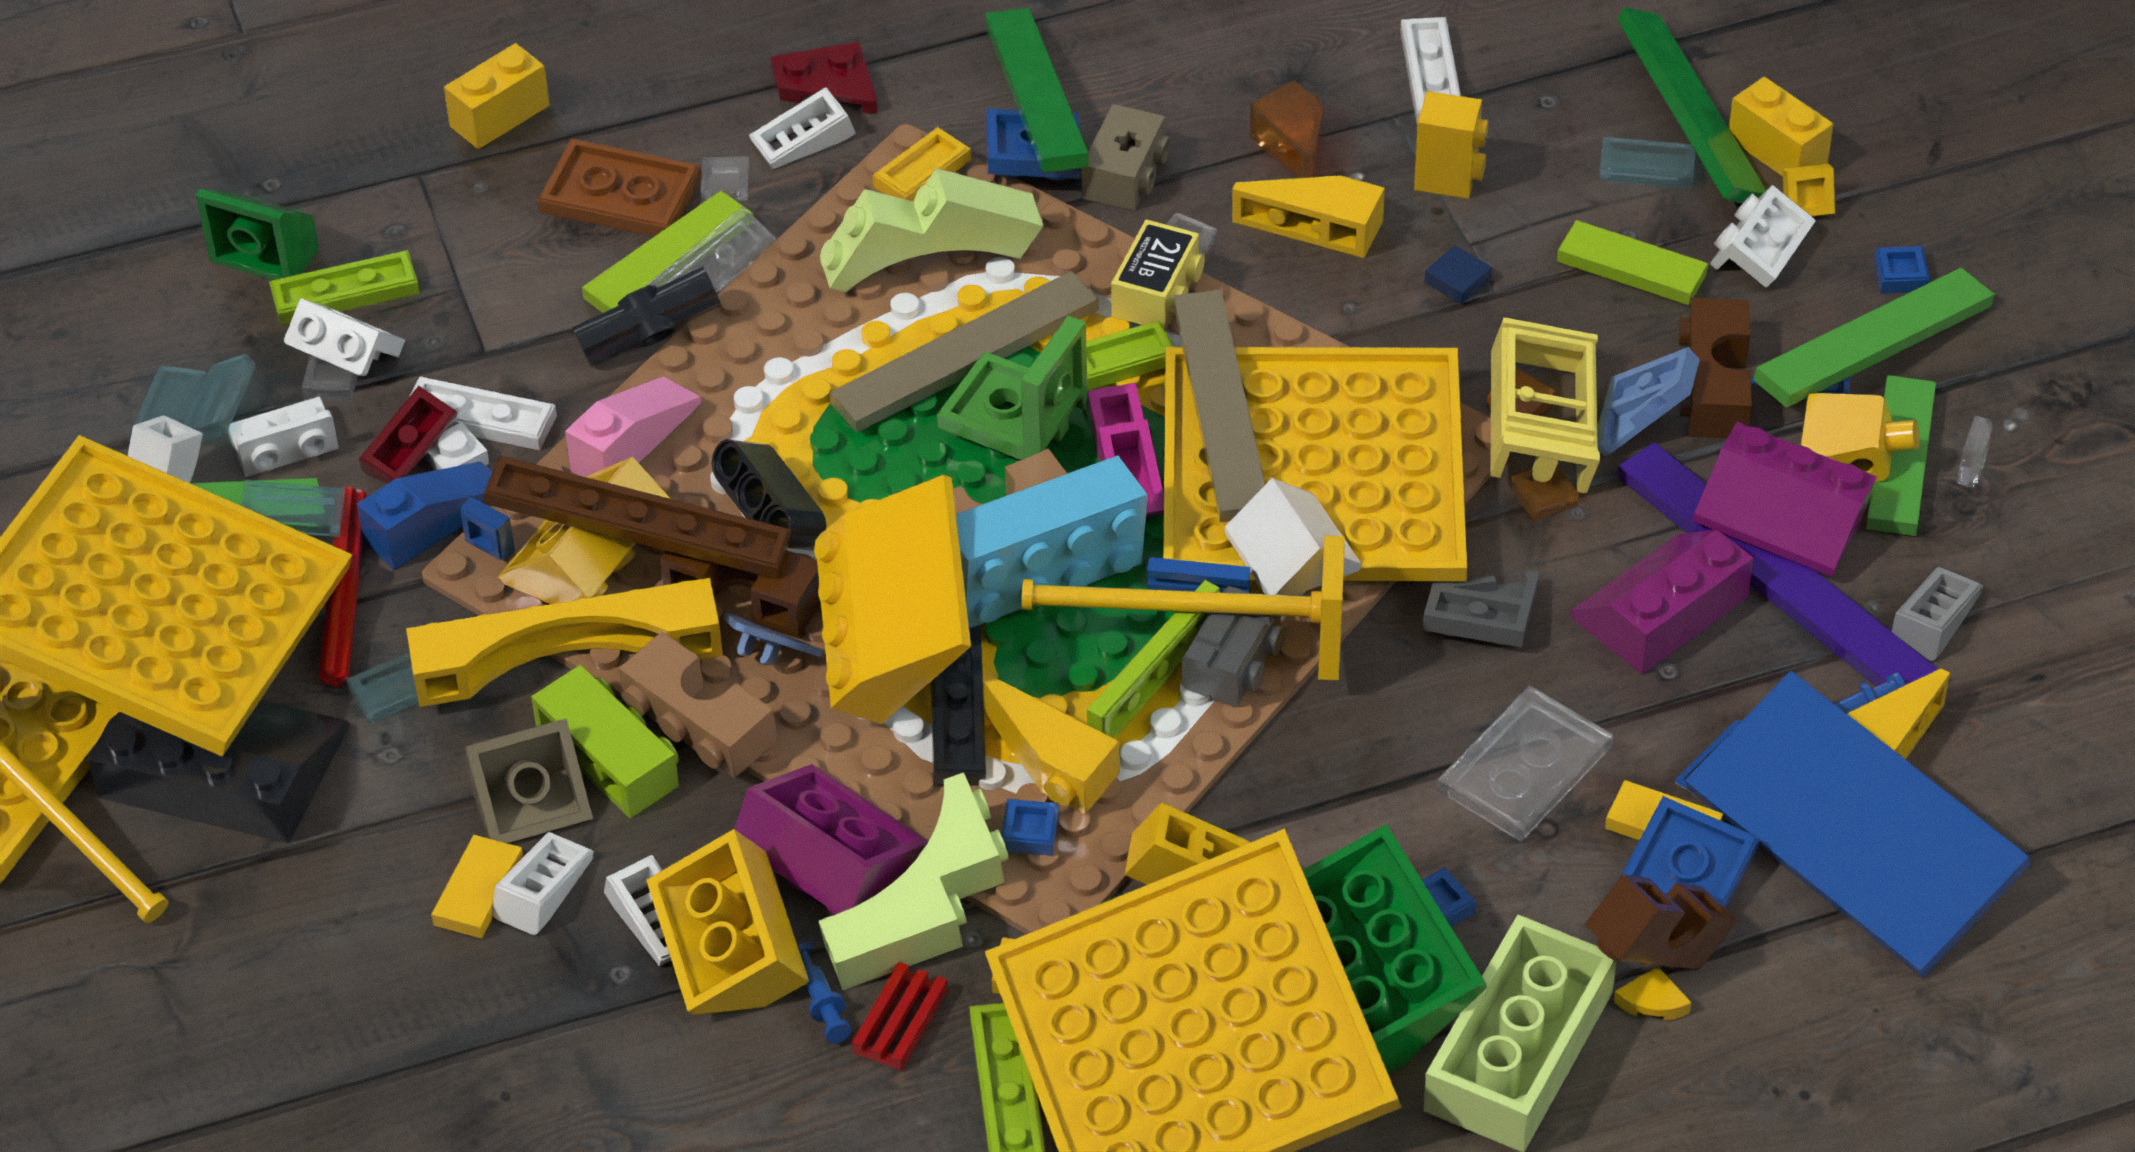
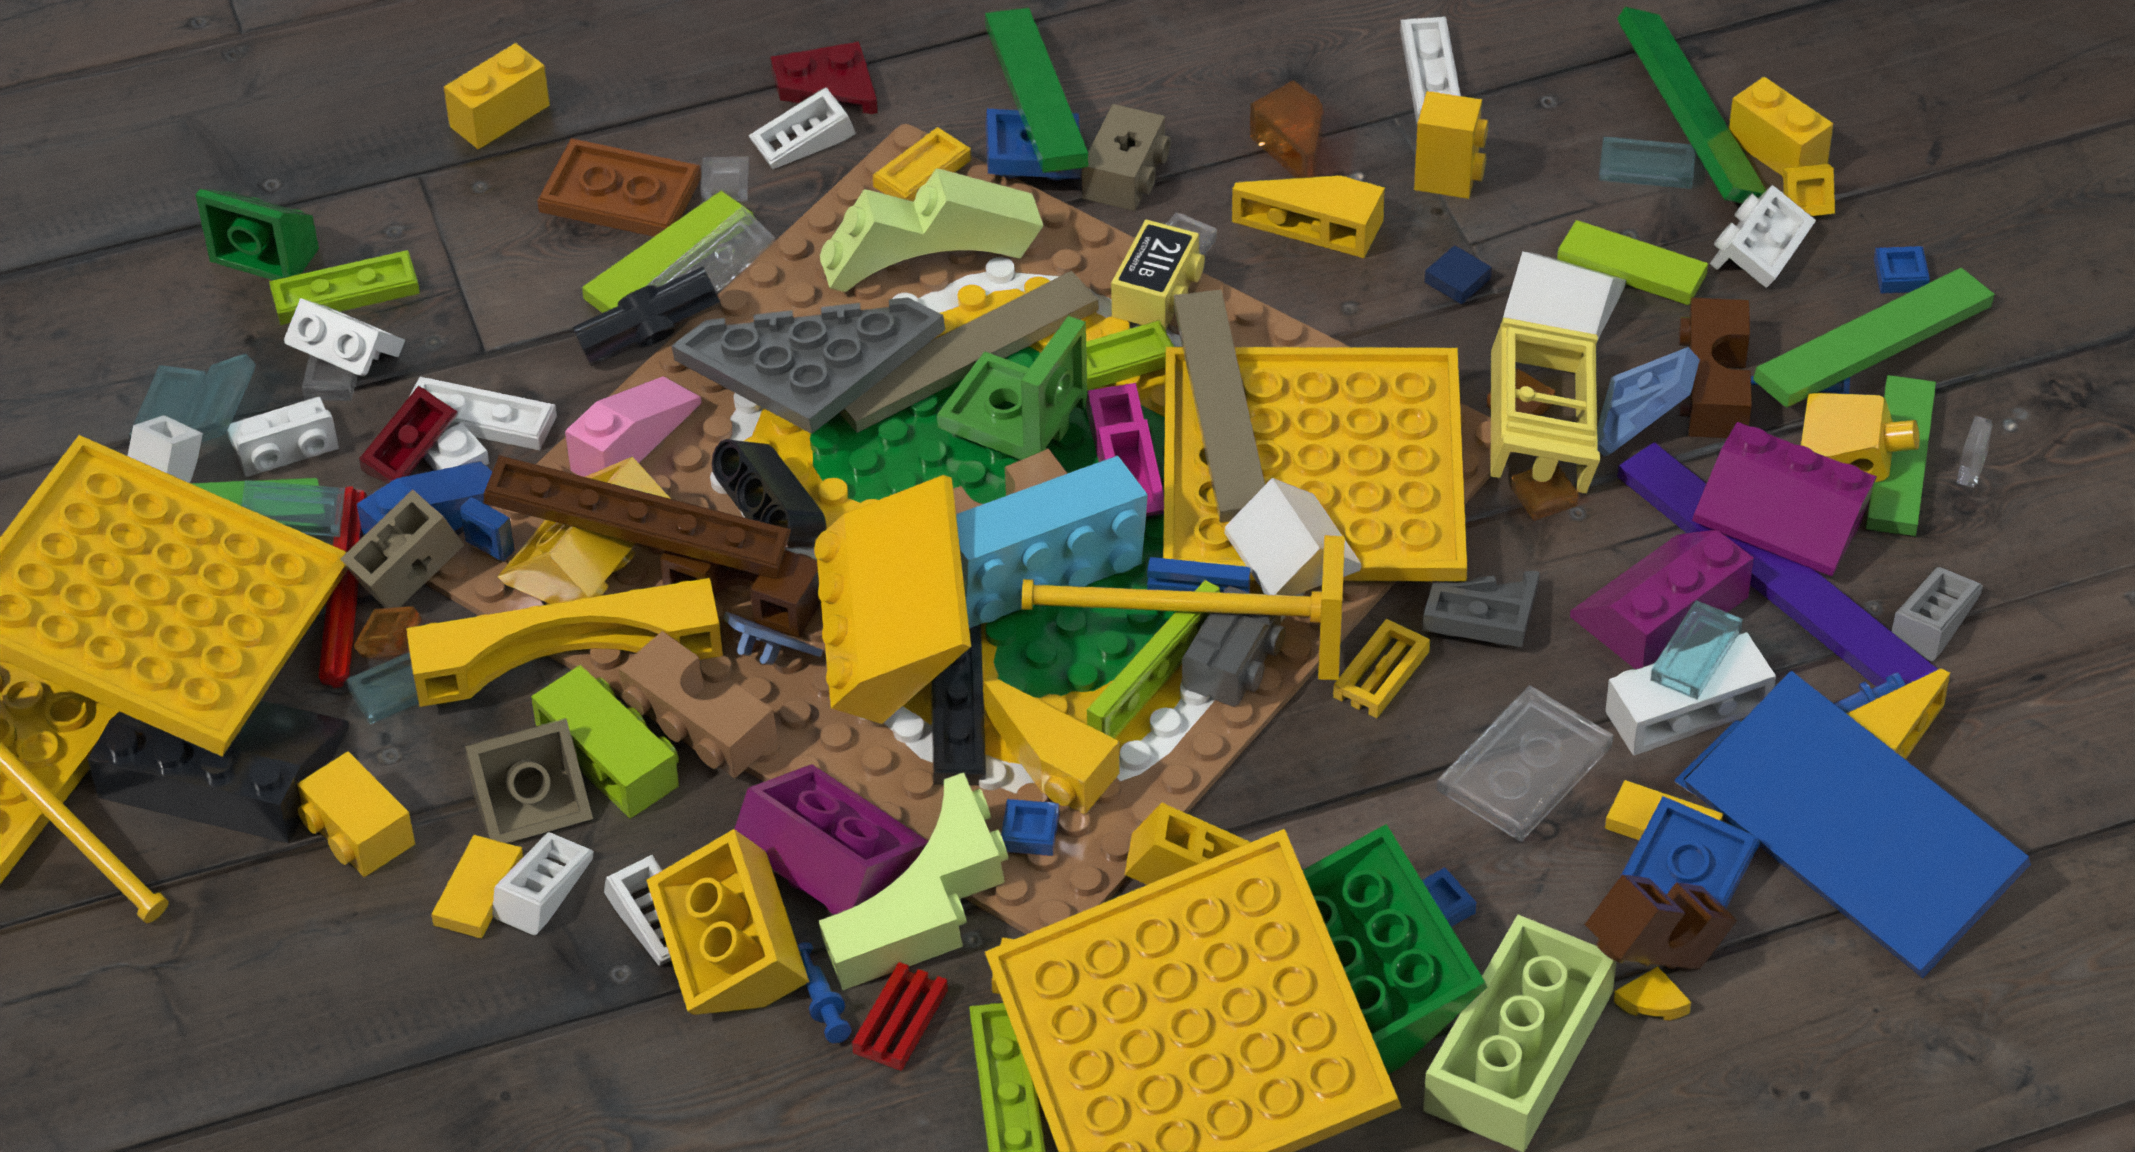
none -> yellow brick [297,751,415,878]
none -> dark tan brick [340,489,464,614]
none -> clear orange tile [354,606,422,658]
none -> dark grey plate [671,297,945,434]
none -> yellow tile [1333,619,1430,718]
none -> white slope [1503,251,1626,339]
none -> white brick [1605,632,1776,756]
none -> clear light blue tile [1650,600,1743,700]

